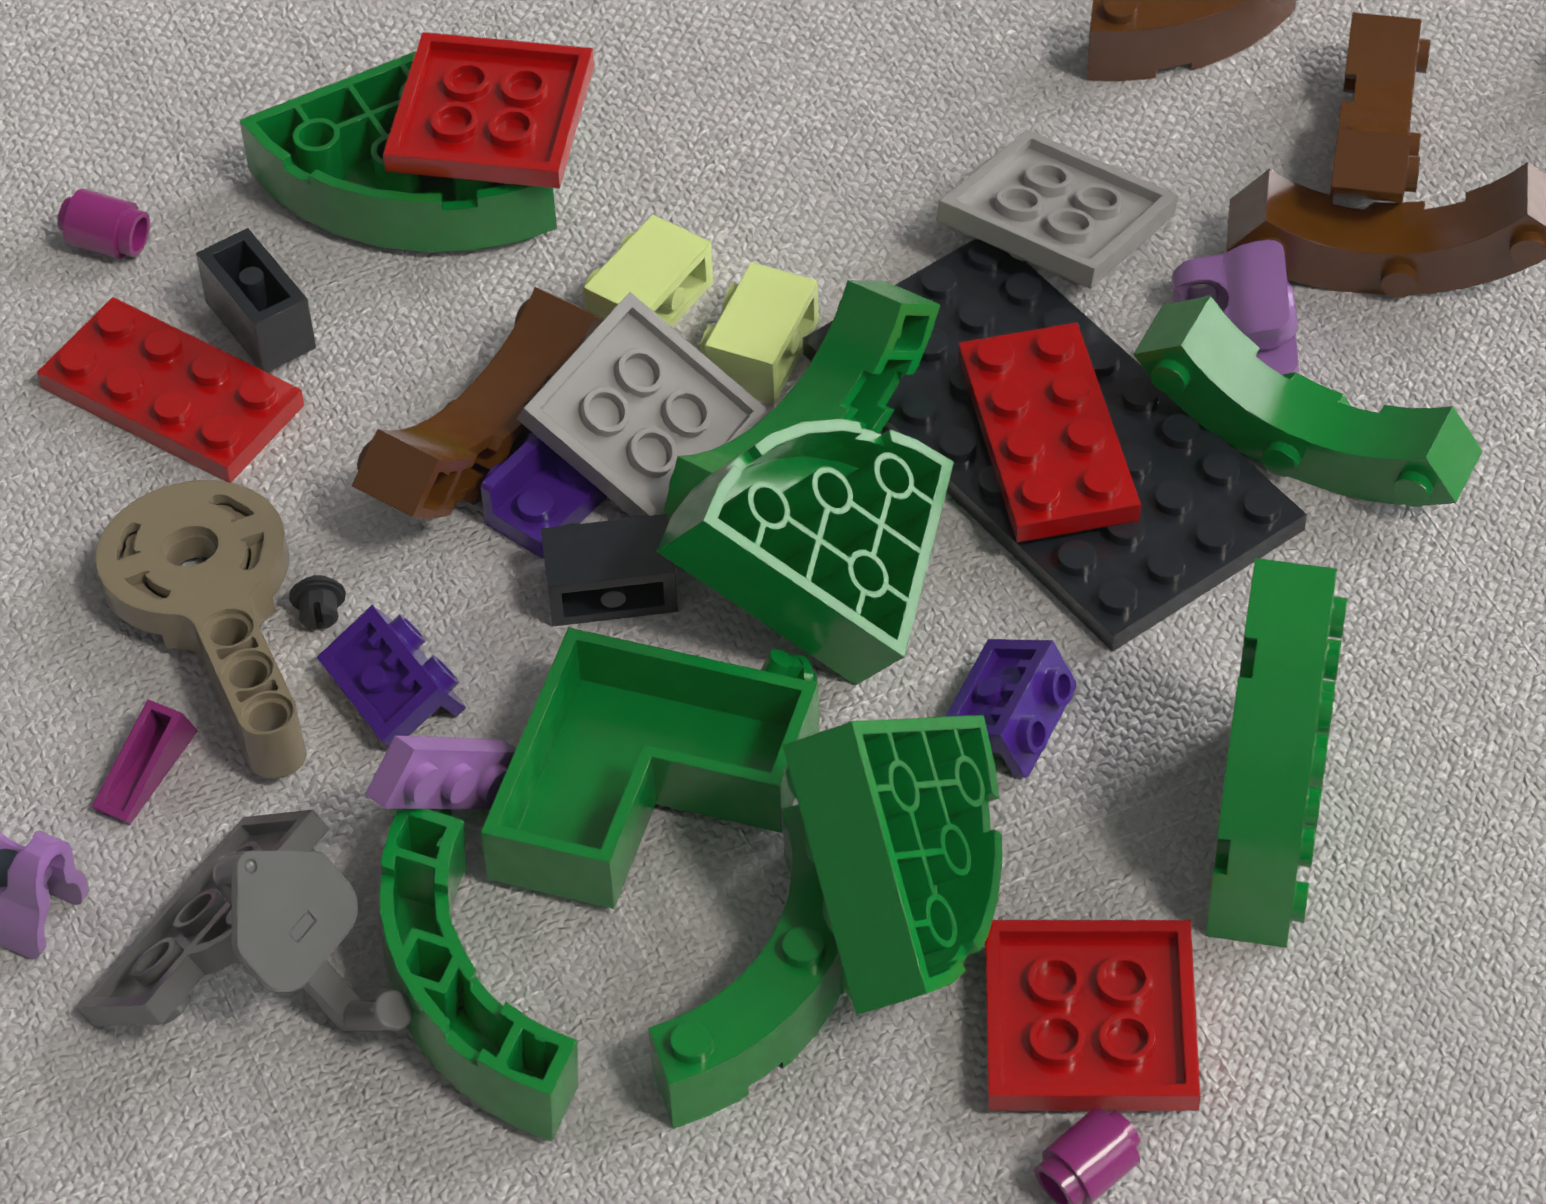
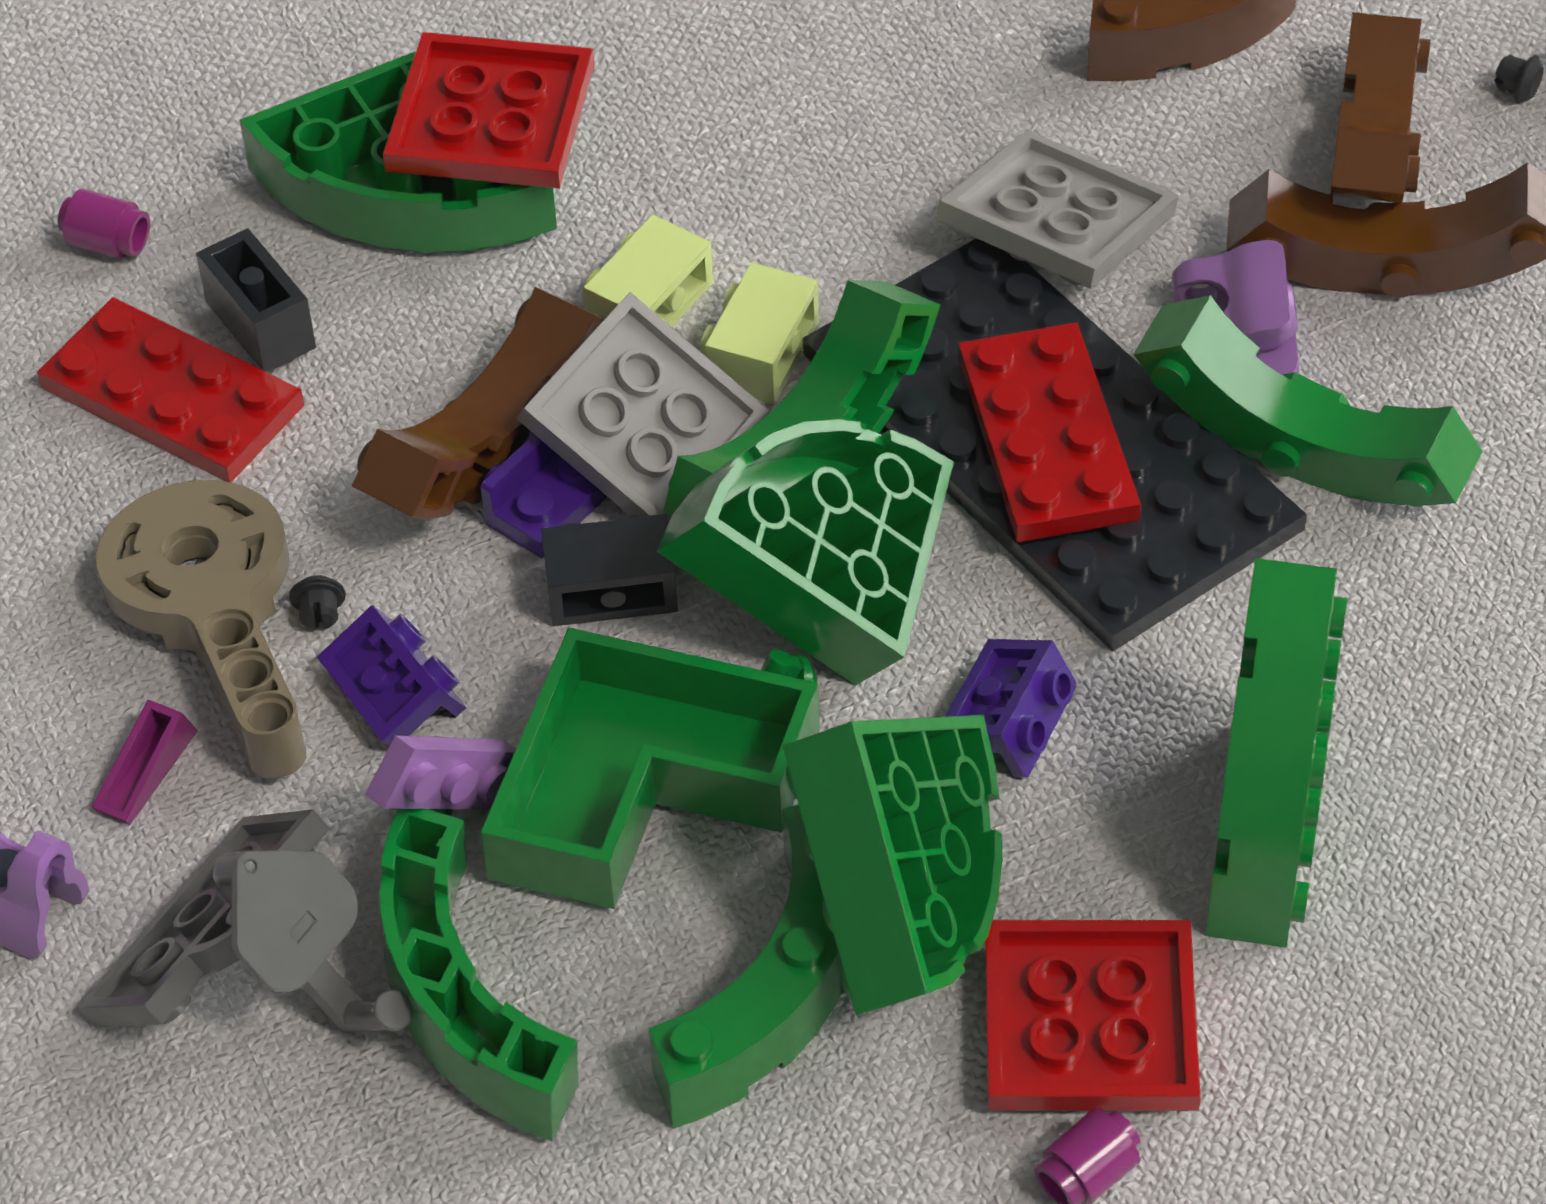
none -> black piece [1495,54,1544,104]

